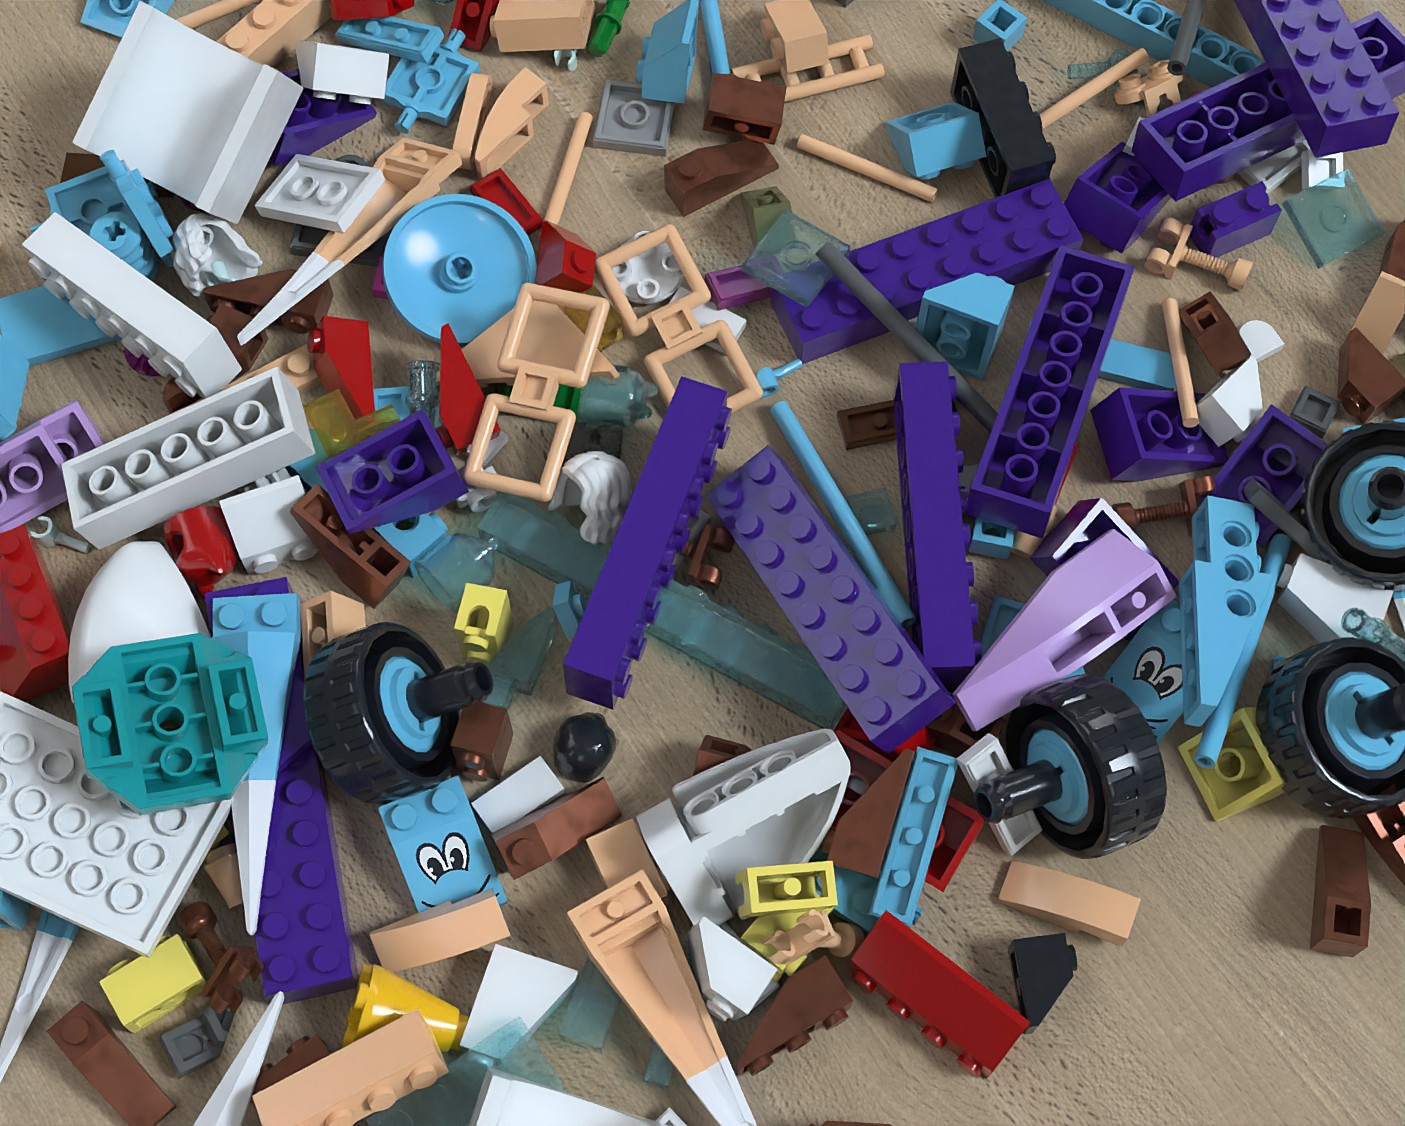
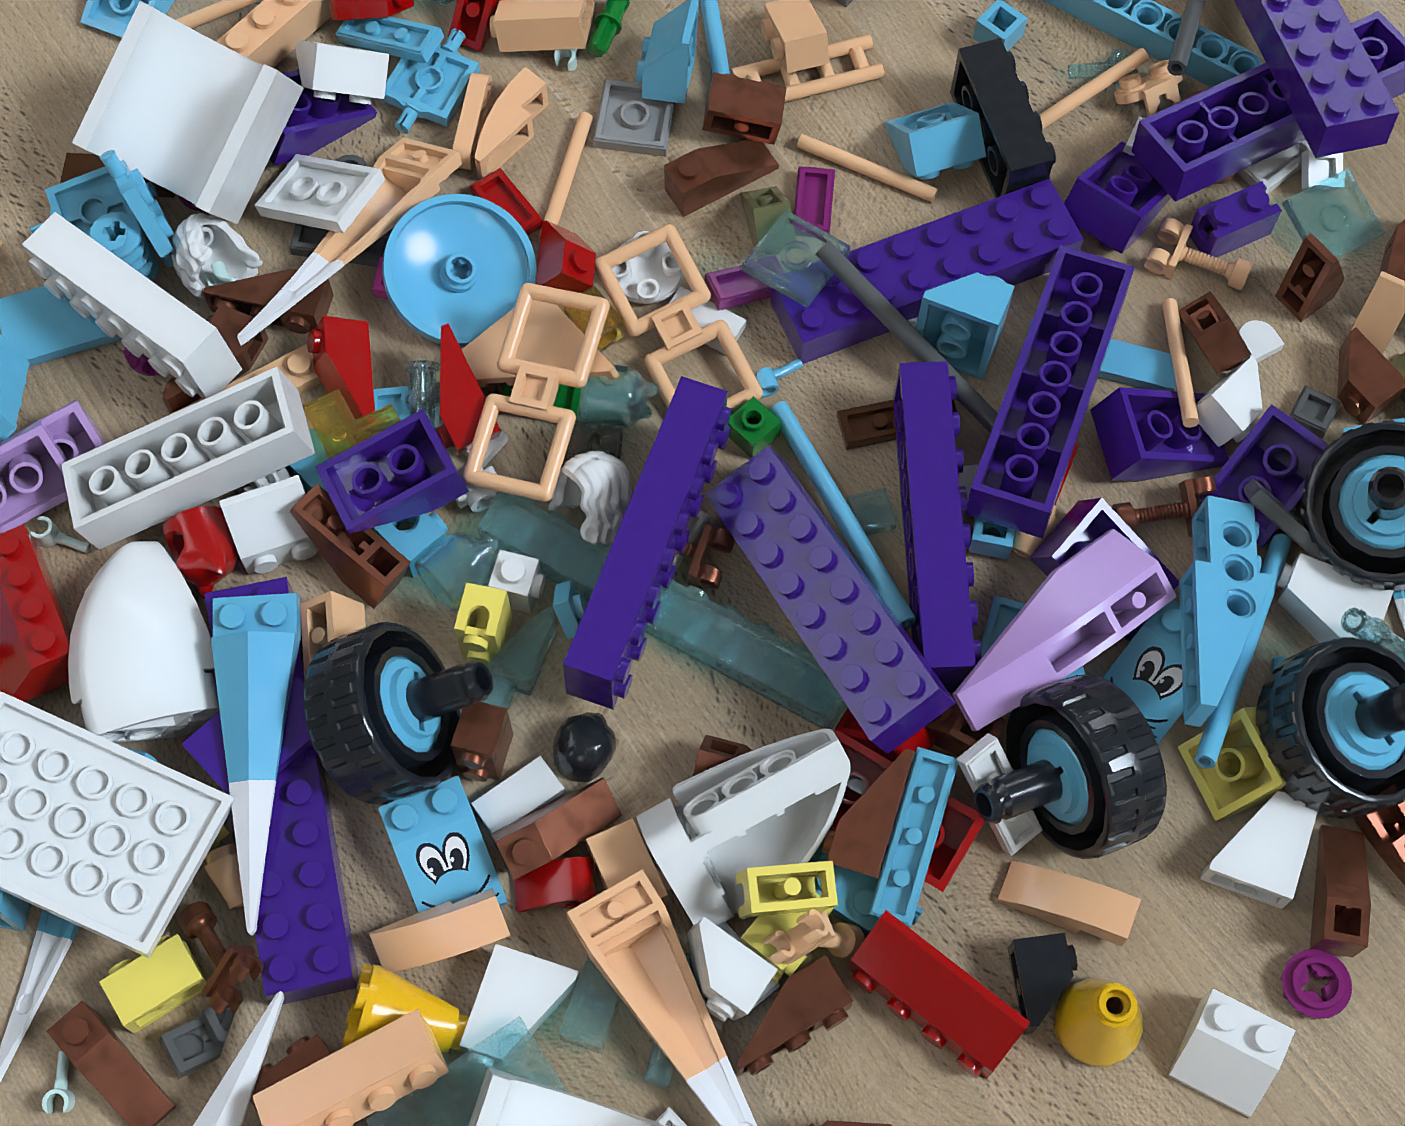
teal piece [72,633,269,815] -> none
none -> light aqua hand [42,1051,75,1114]
none -> white brick [488,550,546,614]
none -> red panel [514,857,596,913]
none -> green plate [728,396,781,458]
none -> magenta tile [793,166,835,240]
none -> yellow cone [1054,978,1143,1068]
none -> white slope [1168,989,1296,1118]
none -> white slope [1200,791,1318,909]
none -> copper slope [1275,233,1345,322]
none -> magenta gear [1280,949,1352,1020]

